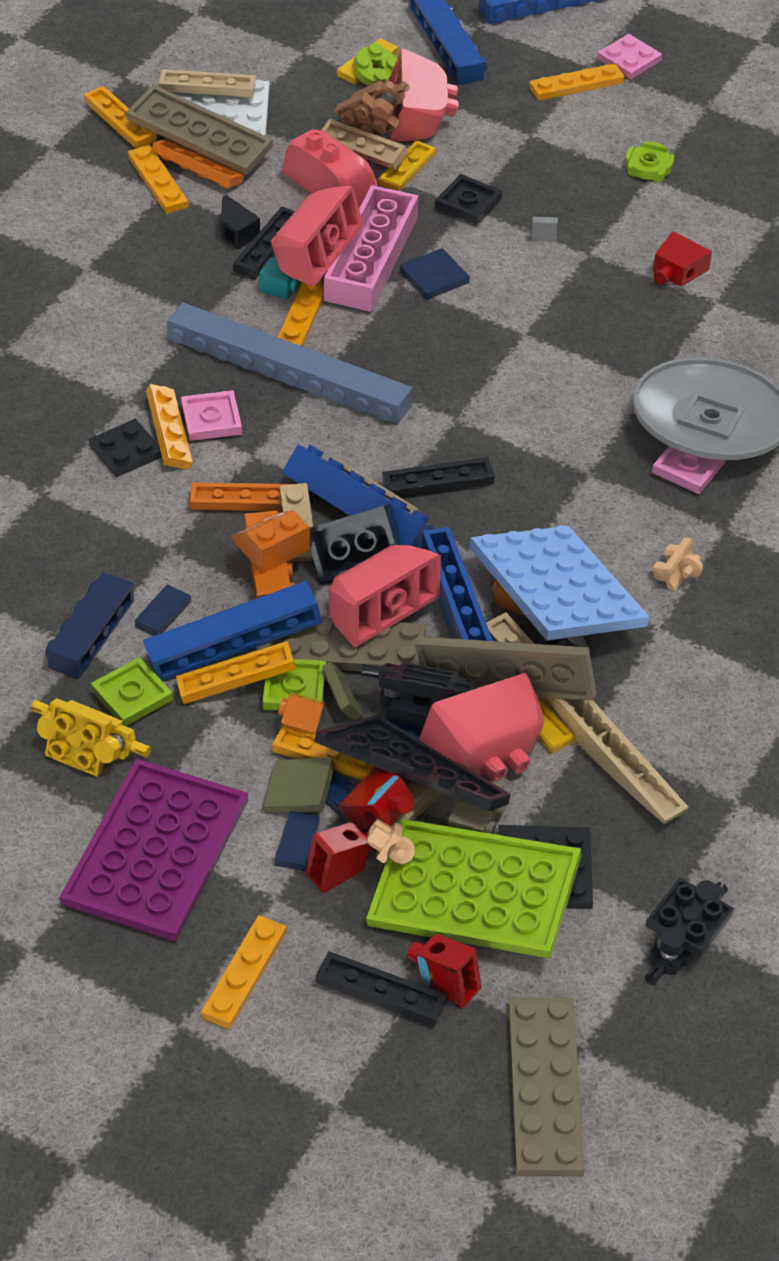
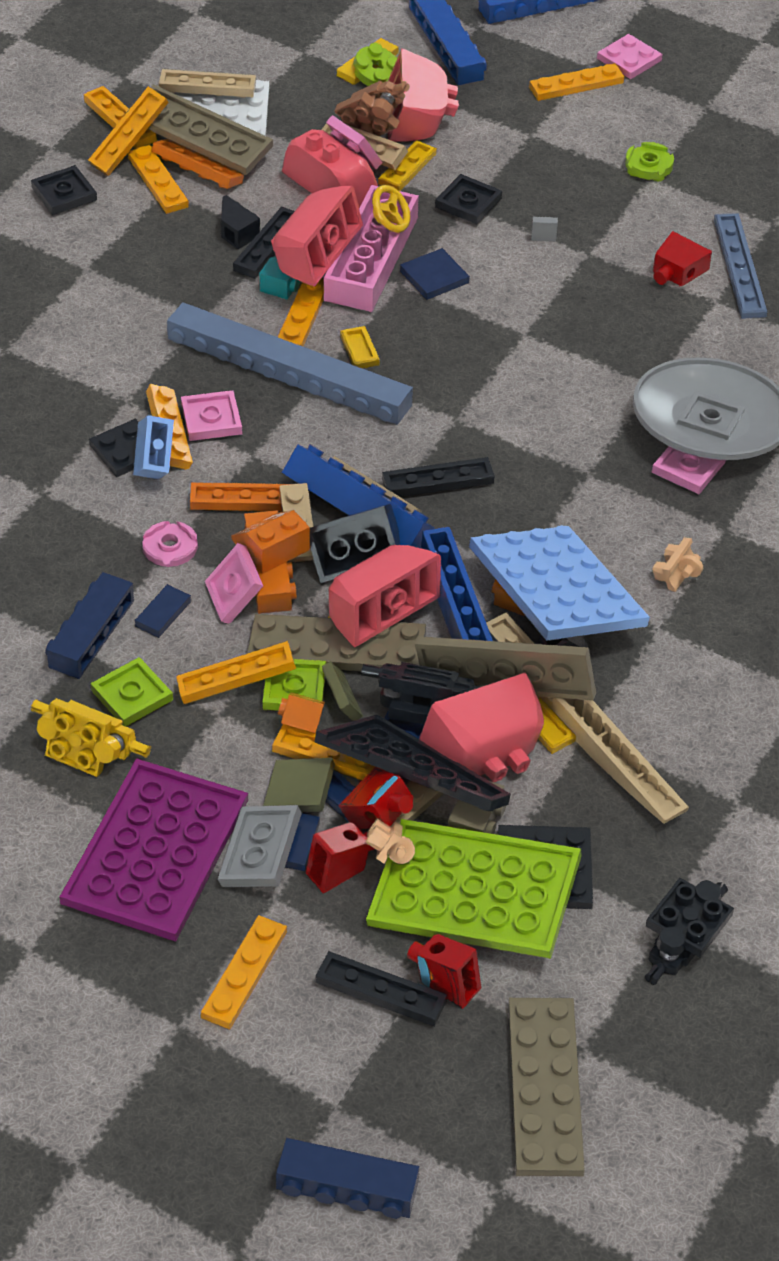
blue brick [143,580,322,681] -> none
none -> black plate [31,165,97,215]
none -> light orange plate [88,86,169,176]
none -> light blue brick [133,415,174,479]
none -> bright pink tile [142,521,198,567]
none -> bright pink plate [205,543,263,624]
none -> light grey plate [218,805,302,887]
none -> dark blue brick [276,1138,419,1219]
none -> bright pink plate [326,115,383,170]
none -> yellow tile [340,326,380,369]
none -> yellow piece [372,185,410,233]
none -> sand blue tile [714,213,767,319]

